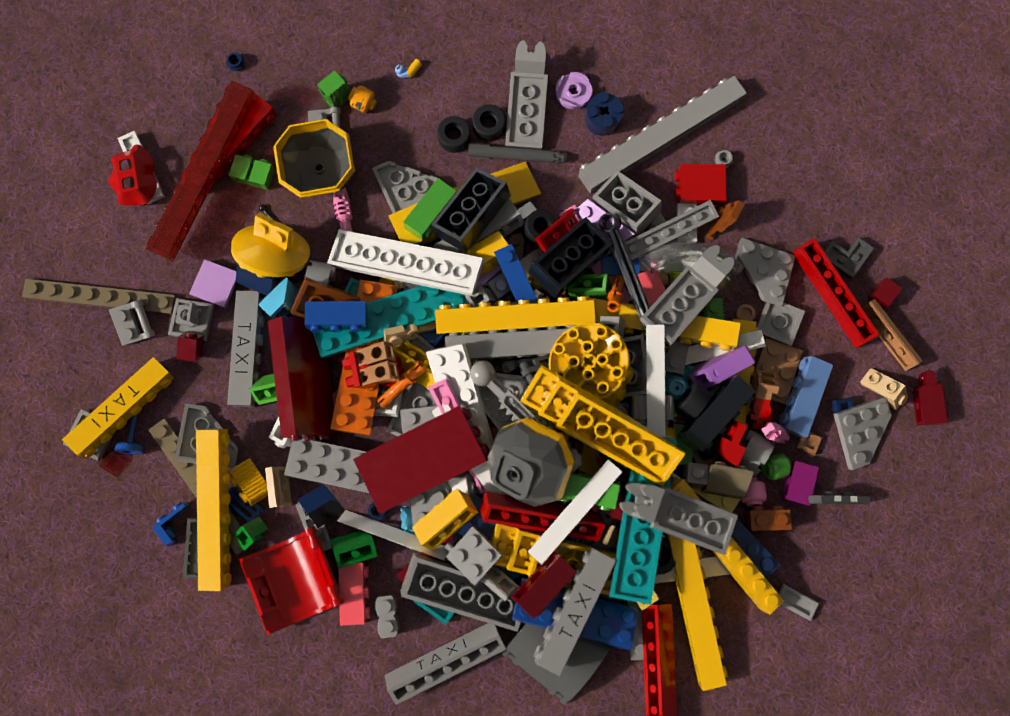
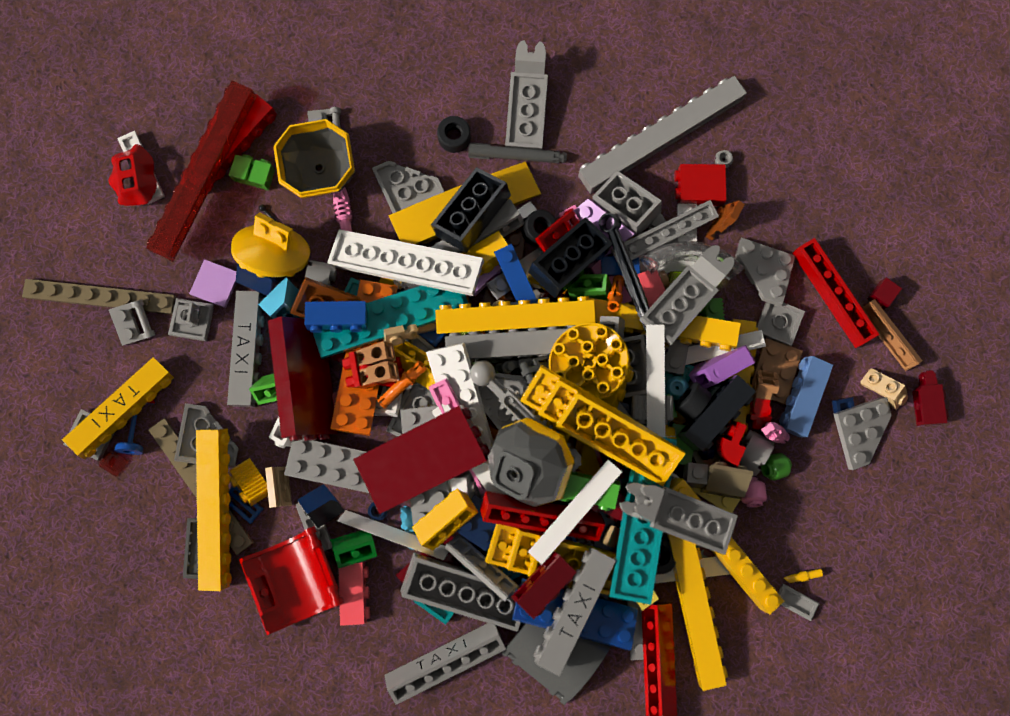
blue bracket [152,502,192,546] -> none
dark red brick [177,331,204,362] -> none
dark blue plate [226,53,245,71] -> none
green brick [233,517,268,551] -> none
bright green brick [317,71,351,108] -> none
light orange head [348,85,377,113] -> none
light grey brick [375,594,400,638] -> none
arm [395,59,422,78] -> none
bright green brick [403,178,457,241] -> none
light grey plate [446,526,503,586] -> none
light grey brick [465,284,497,307] -> none
black tyre [472,104,506,142] -> none
lavender plate [555,72,592,110] -> none
dark blue brick [585,92,624,136] -> none
dark blue brick [731,520,780,579] -> none
medium nougat tile [735,304,756,321] -> none
dark orange brick [745,506,792,531] -> none
magenta brick [782,461,820,506] -> none
medium nougat tile [796,432,823,455] -> none
dark grey plate [808,492,870,505] -> none
dark grey plate [824,237,874,279] -> none
none -> yellow piece [784,569,823,583]

